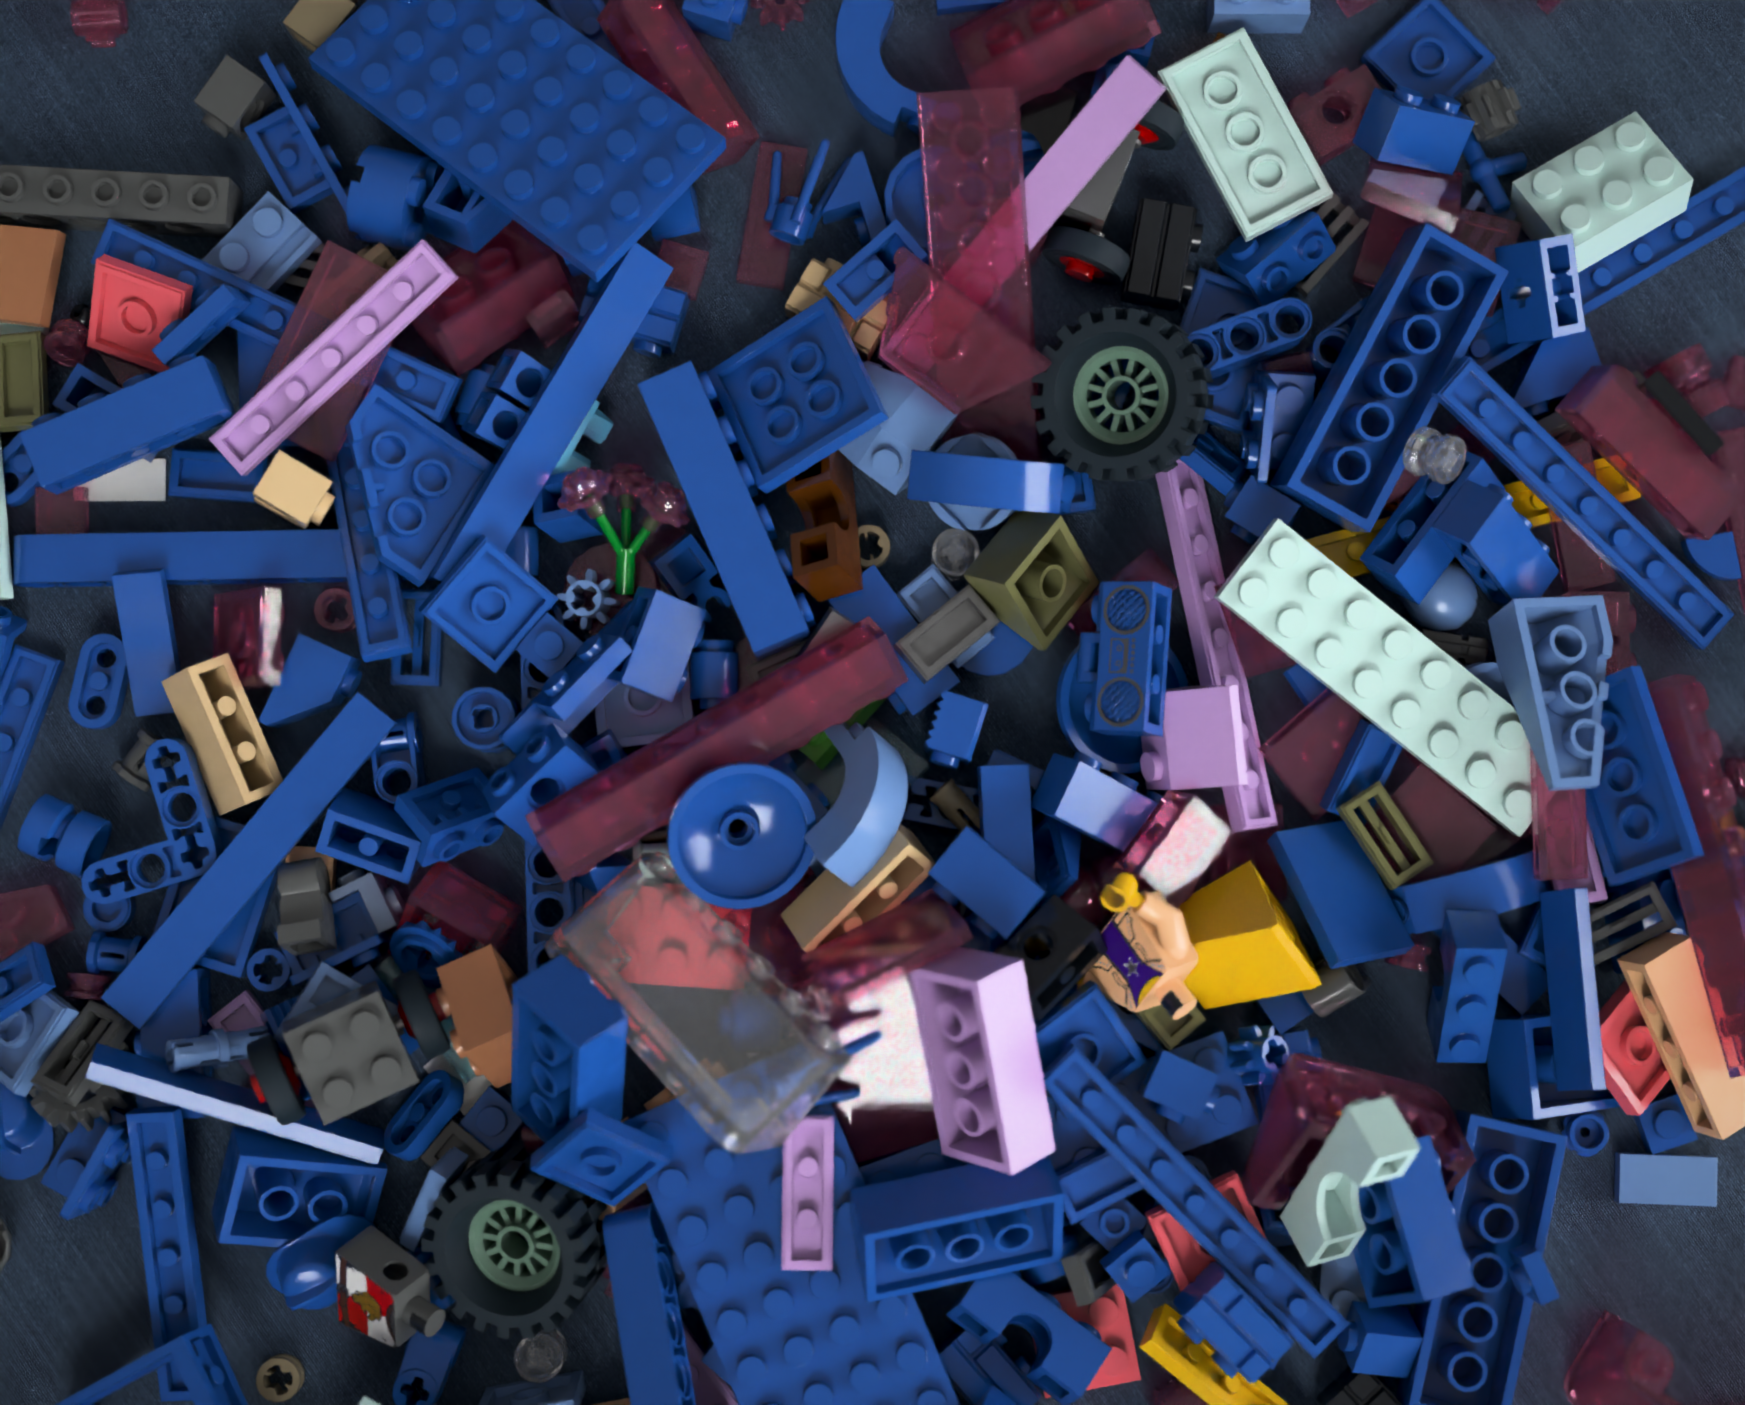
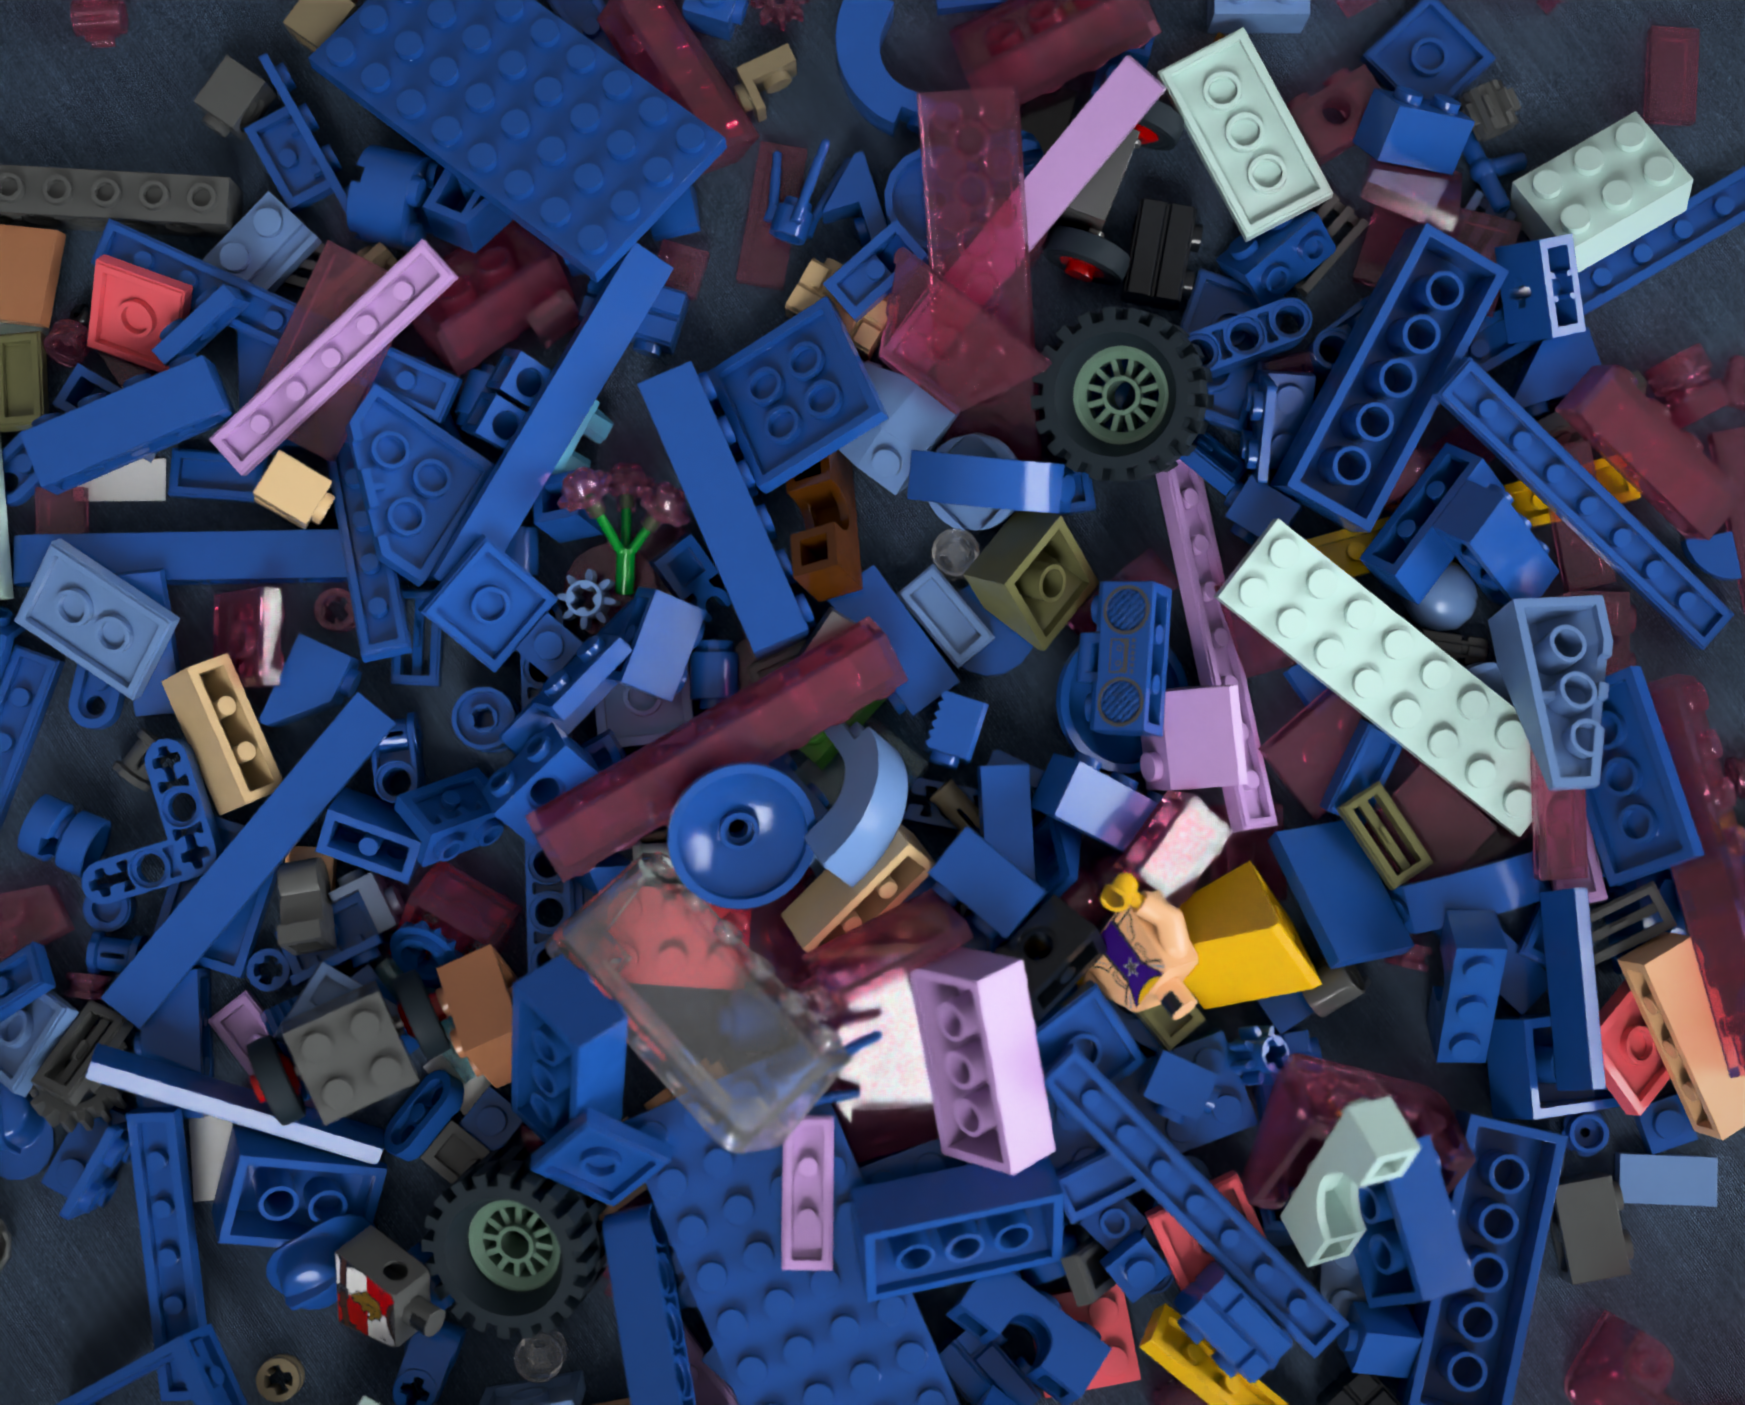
medium blue pin [165,1025,270,1072] -> none
medium blue tile [399,1147,469,1252] -> none
dark tan bush [858,525,890,570] -> none
flat silver tile [893,584,1000,684] -> none
clear wheel [1403,427,1466,484] -> none
blue plate [1508,1243,1560,1305] -> none
black tile [1644,370,1727,456] -> none
none -> medium blue tile [14,538,180,701]
none -> white sticker [189,1116,233,1202]
none -> dark tan bracket [733,43,797,123]
none -> dark grey brick [1550,1170,1634,1285]
none -> clear pink tile [1643,26,1700,126]

